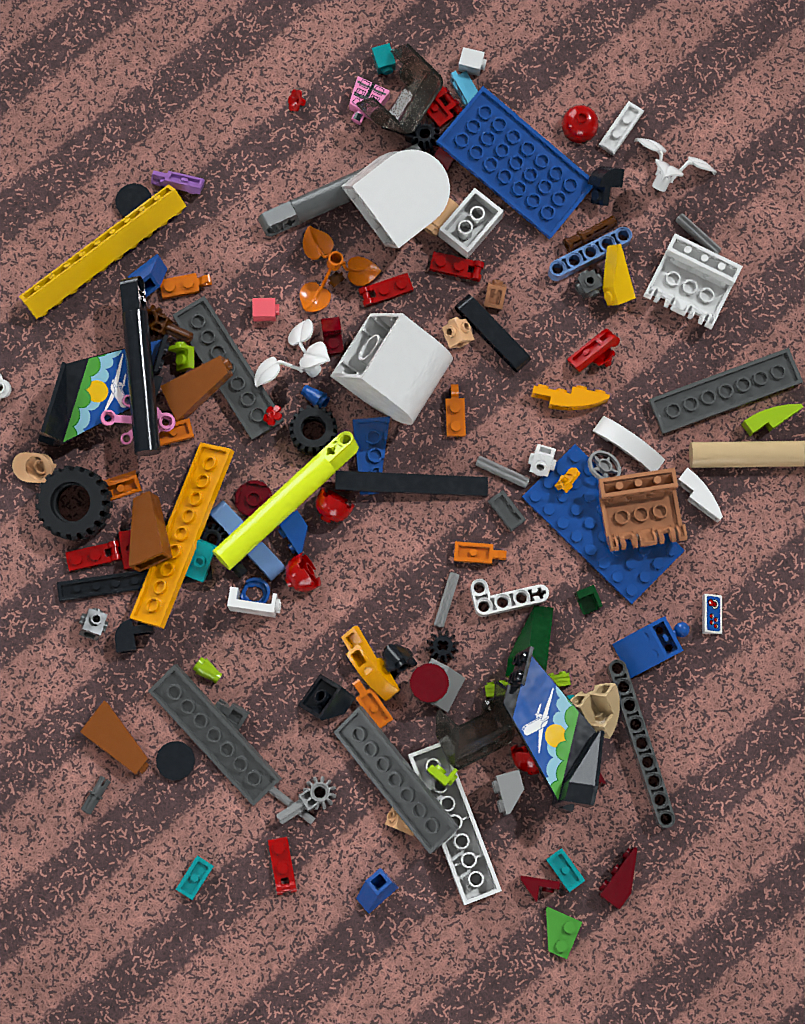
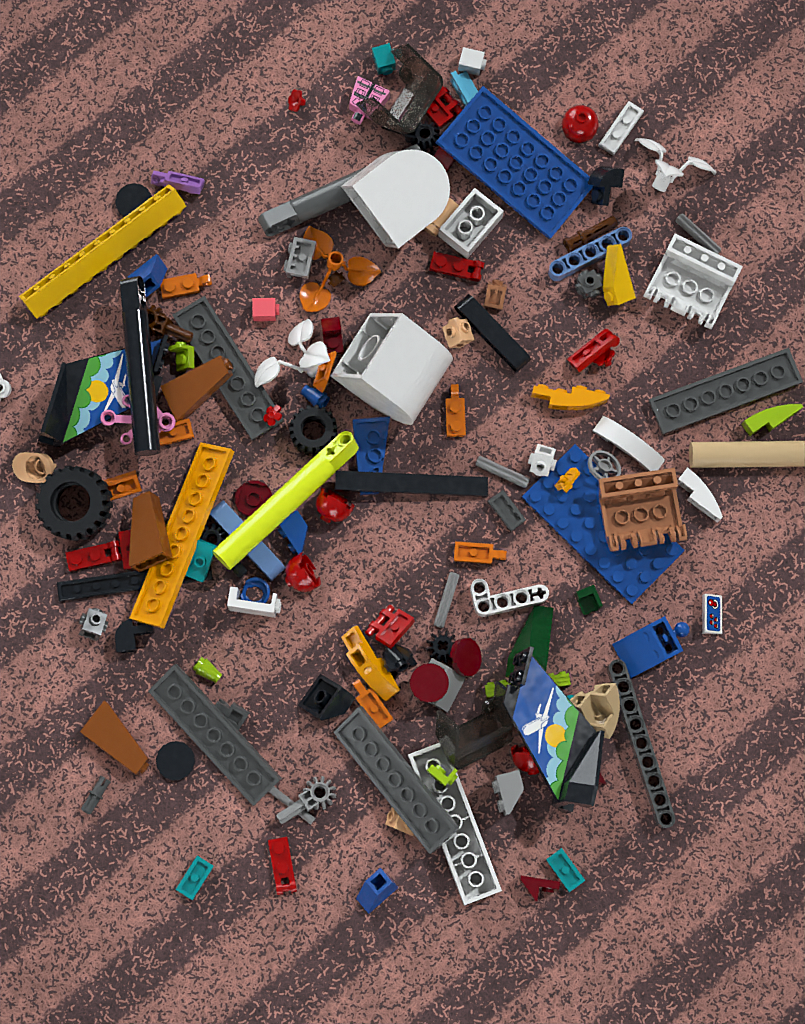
red plate [358,273,414,307] -> none
bright green wing [546,907,582,959] -> none
dark red slope [598,847,638,910] -> none
none -> light grey bracket [284,237,317,279]
none -> orange slope [313,351,337,393]
none -> red plate [365,605,415,649]
none -> dark red tile [450,638,482,677]

